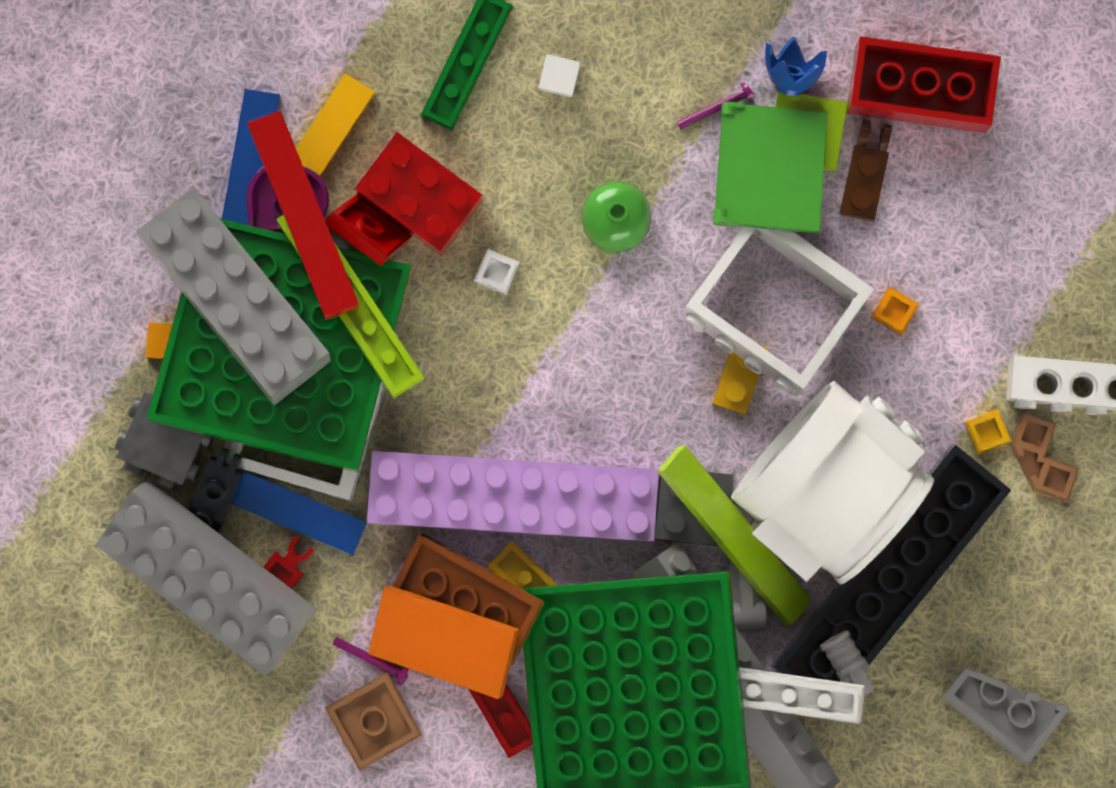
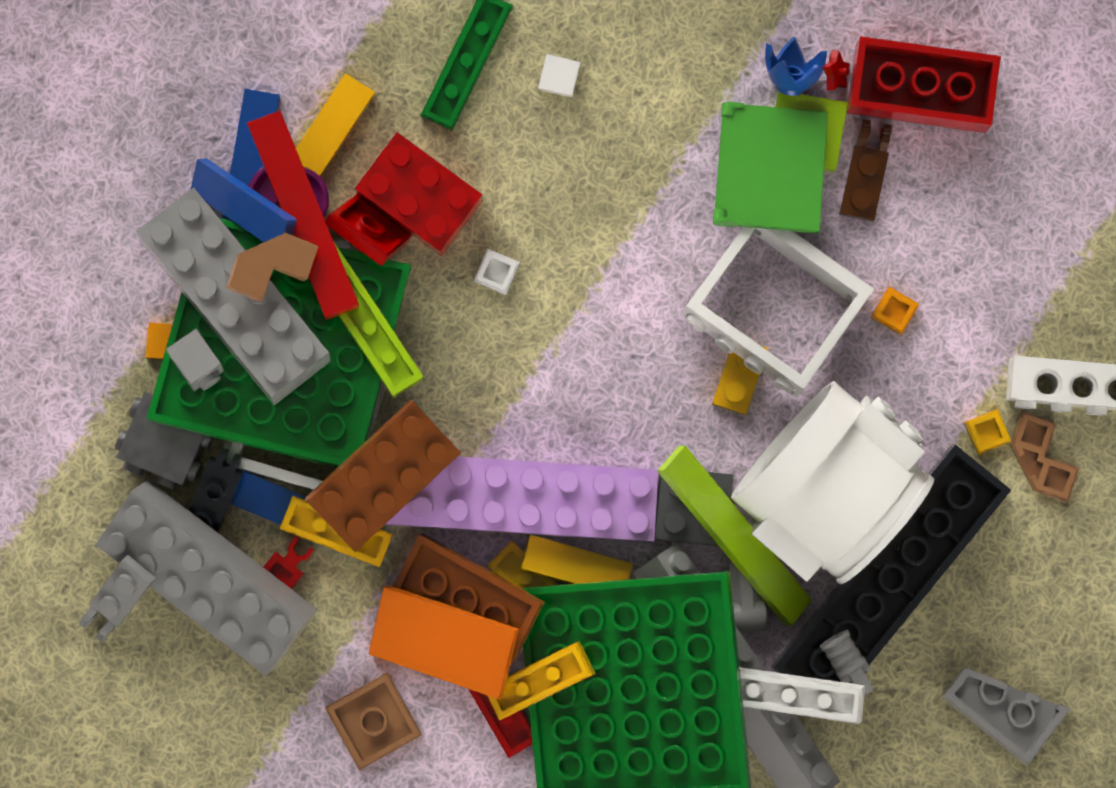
magenta piece [332,637,409,685] -> none
bright green cylinder [581,181,652,253] -> none
magenta piece [677,82,755,130] -> none
none -> light grey hinge [79,555,156,643]
none -> light grey brick [166,329,224,391]
none -> blue tile [190,158,297,242]
none -> medium nougat tile [226,233,318,302]
none -> yellow tile [280,496,393,568]
none -> dark orange plate [305,399,461,552]
none -> yellow tile [488,641,596,720]
none -> yellow tile [520,534,633,584]
none -> red piece [822,50,850,90]

